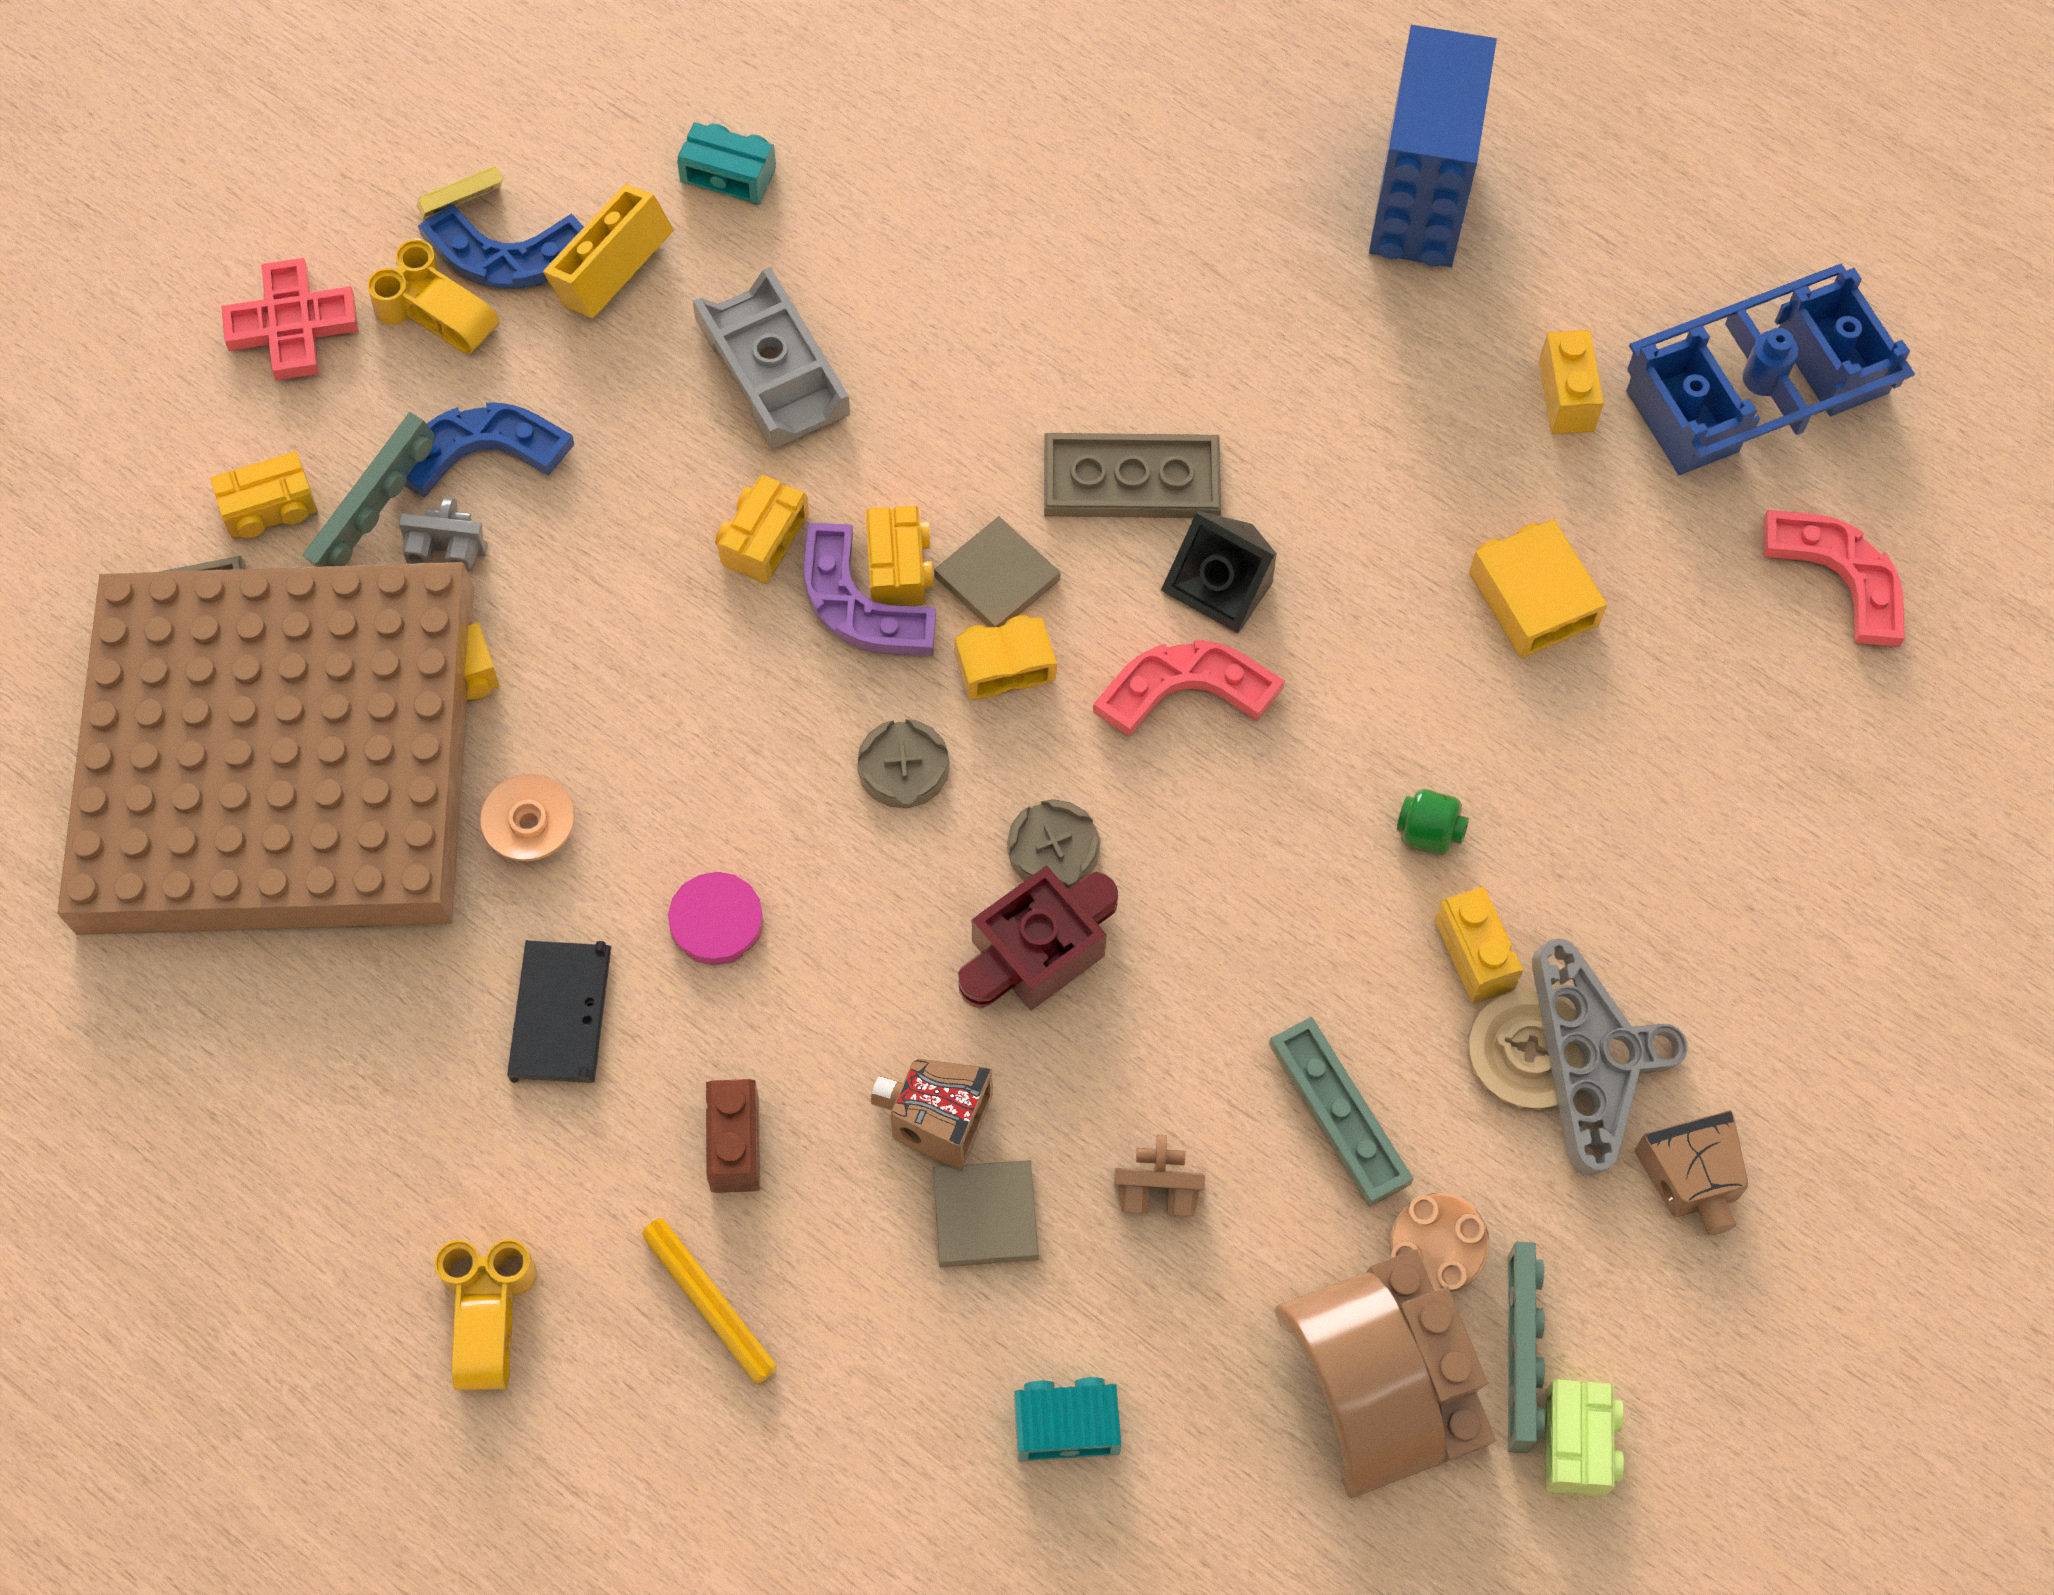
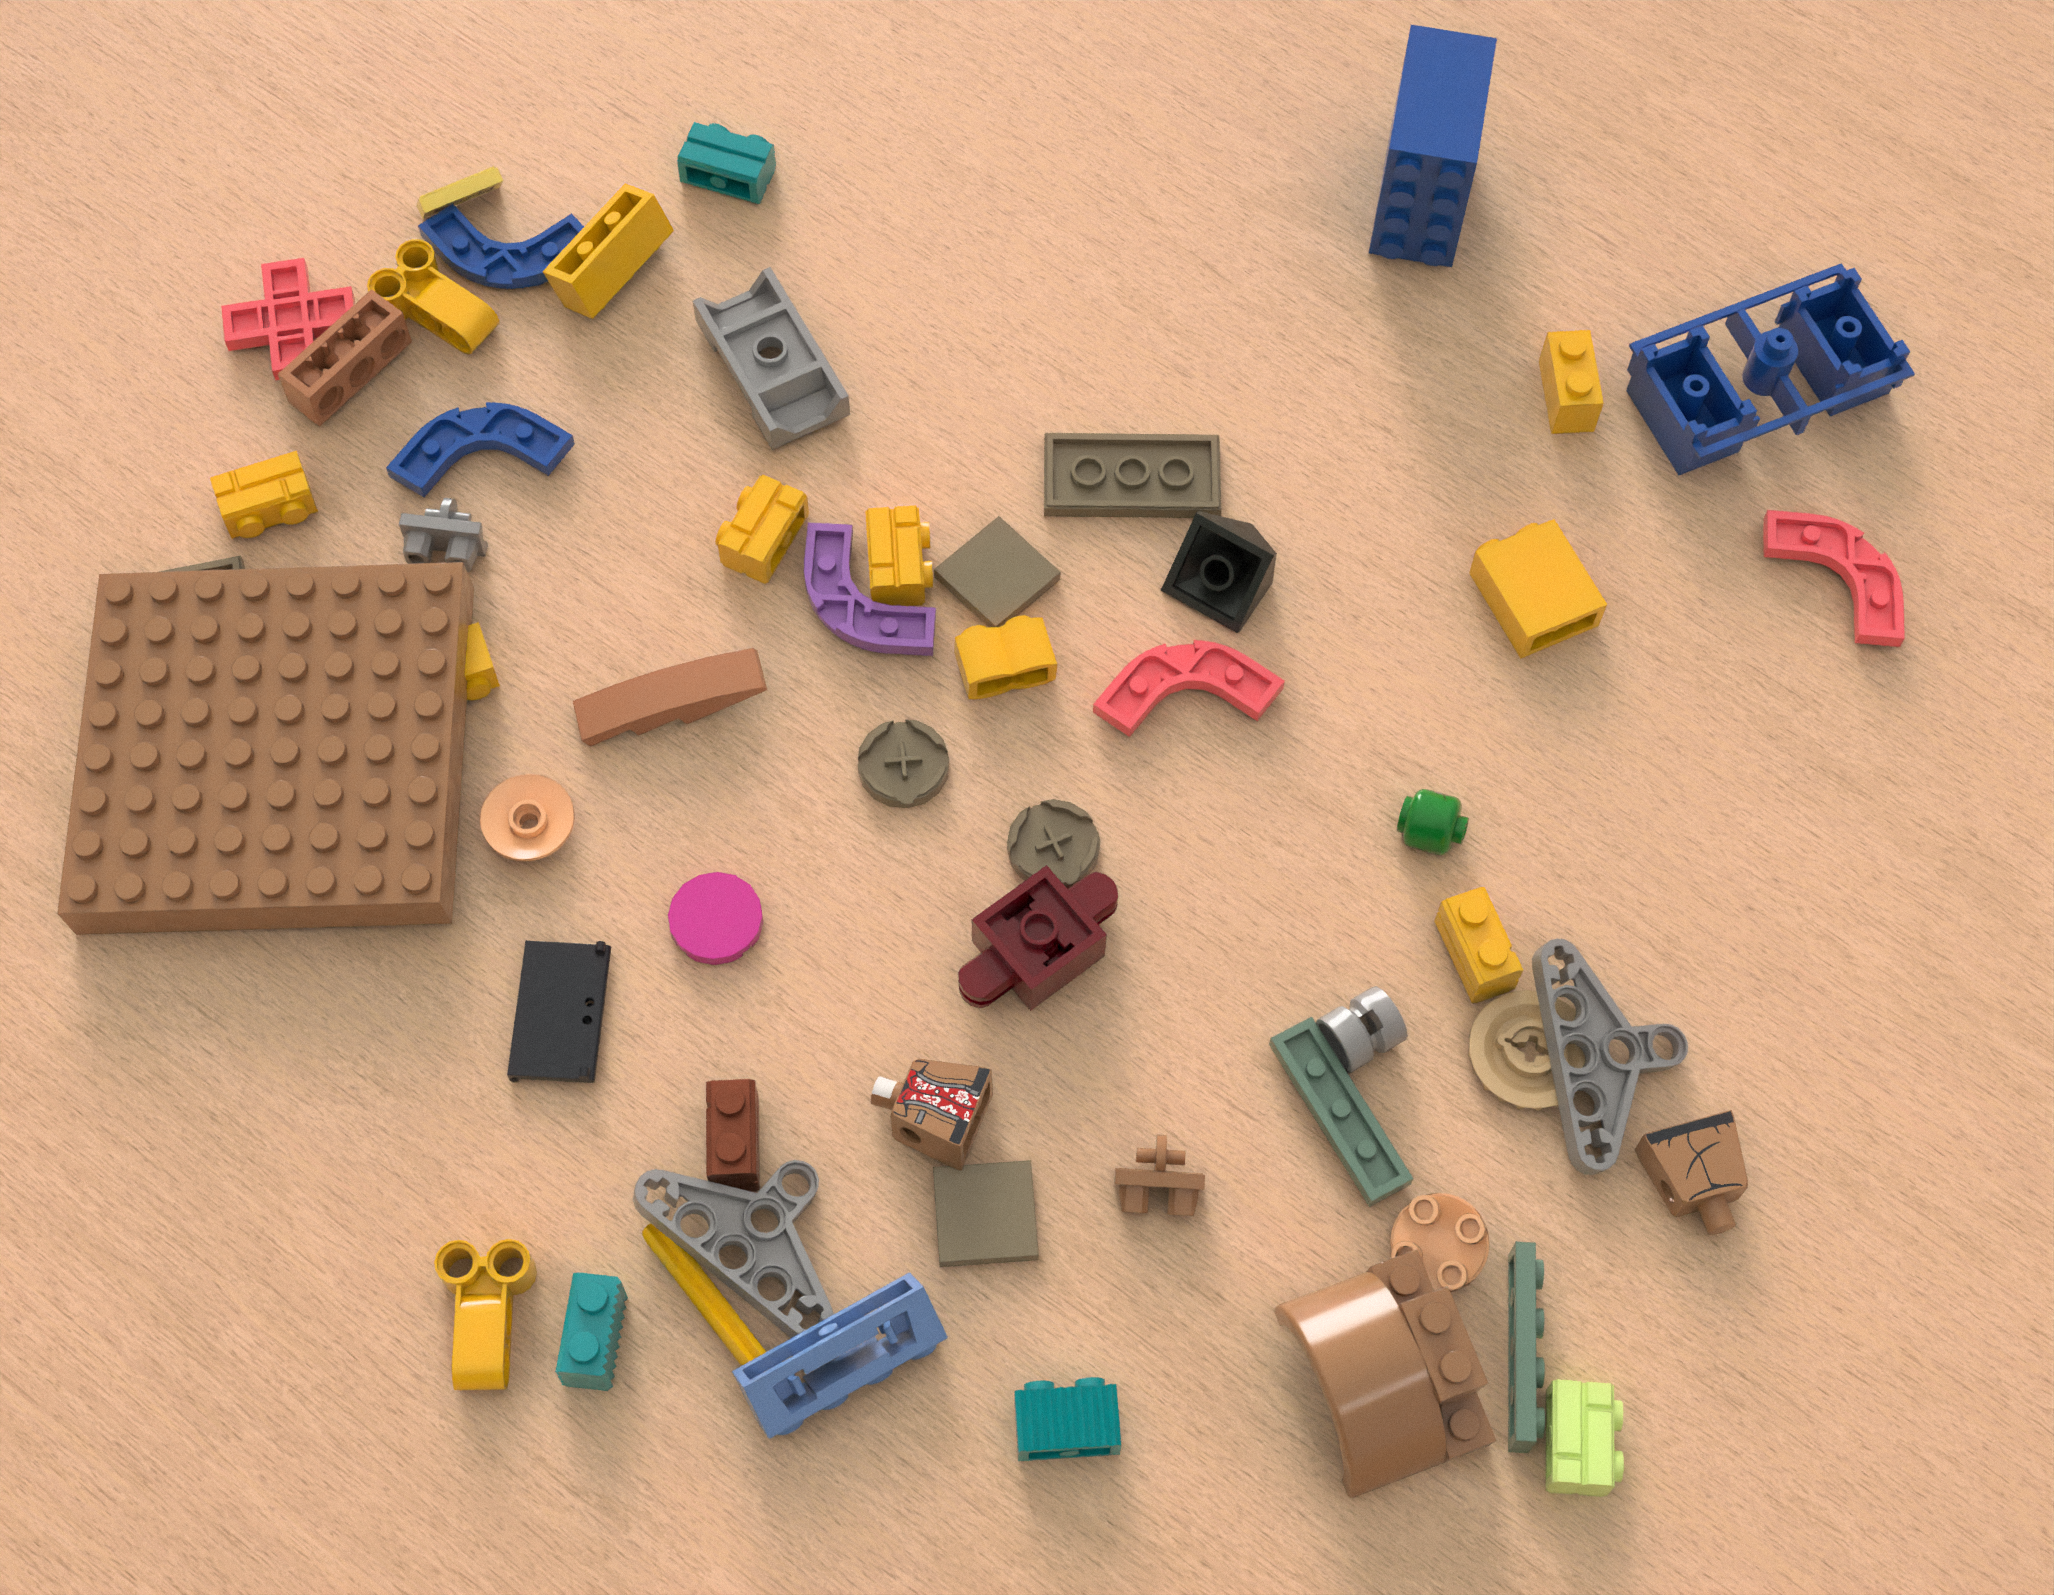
sand green plate [302,412,436,567] -> none
none -> nougat brick [278,289,412,427]
none -> teal brick [555,1272,628,1391]
none -> nougat slope [573,648,767,747]
none -> light grey beam [633,1160,834,1338]
none -> medium blue brick [732,1272,948,1439]
none -> light grey wheel [1316,986,1408,1073]

